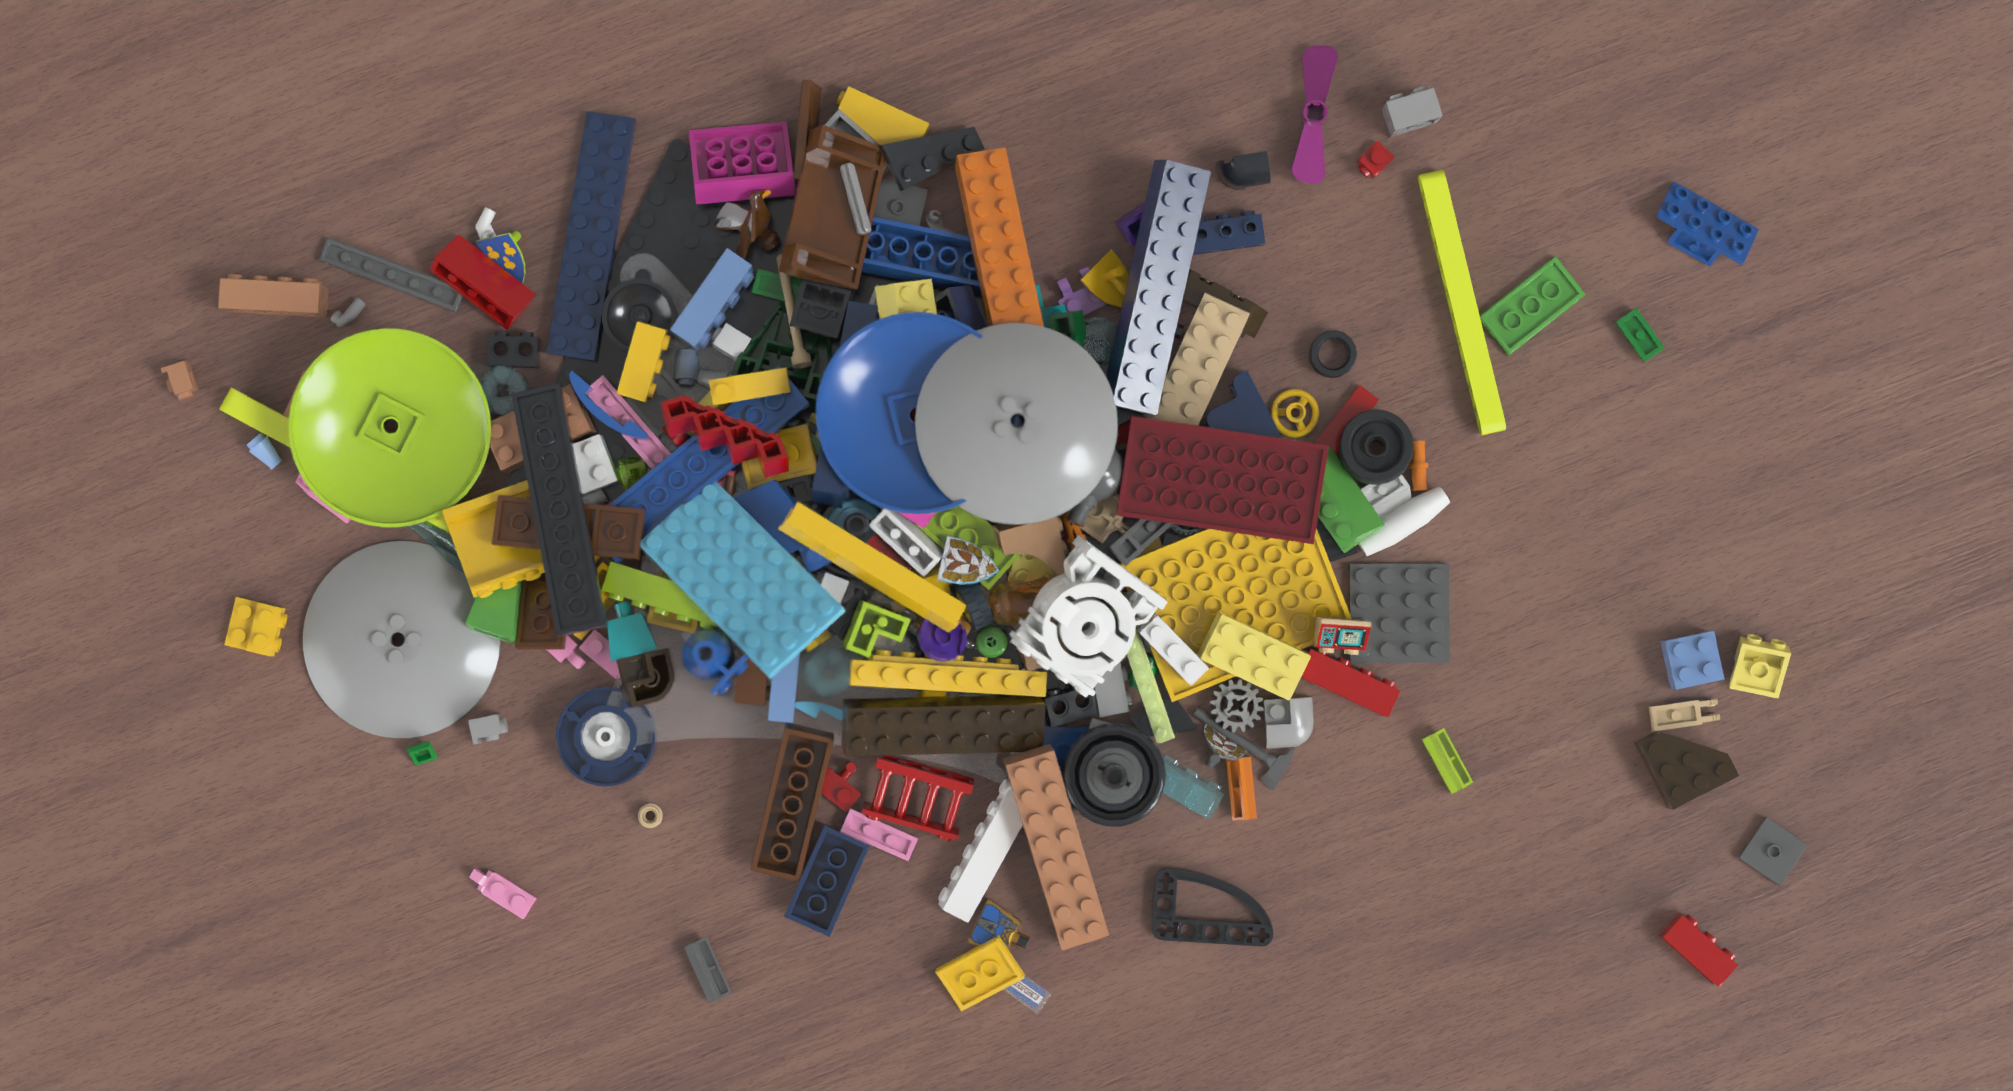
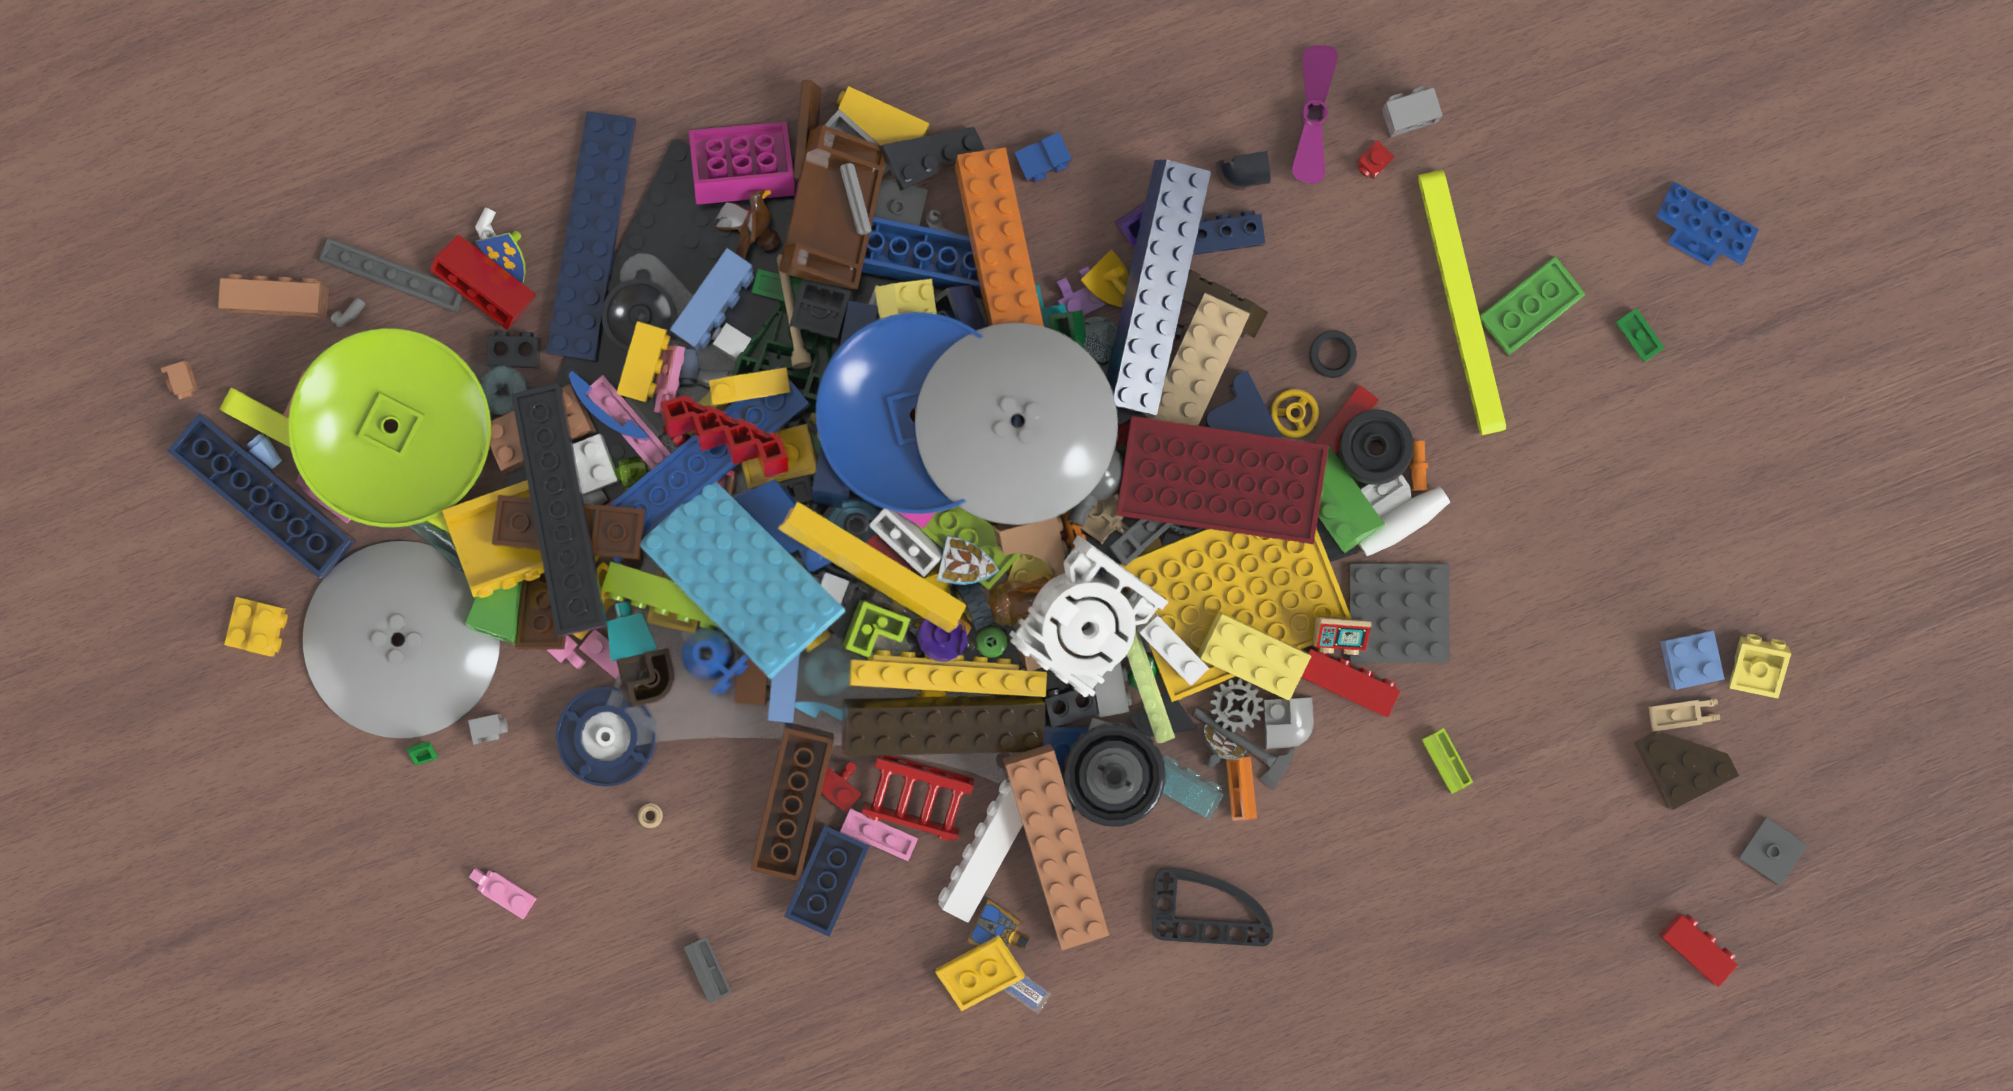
none -> dark blue brick [168,413,356,579]
none -> bright pink hinge [654,345,685,414]
none -> blue brick [1014,132,1072,183]

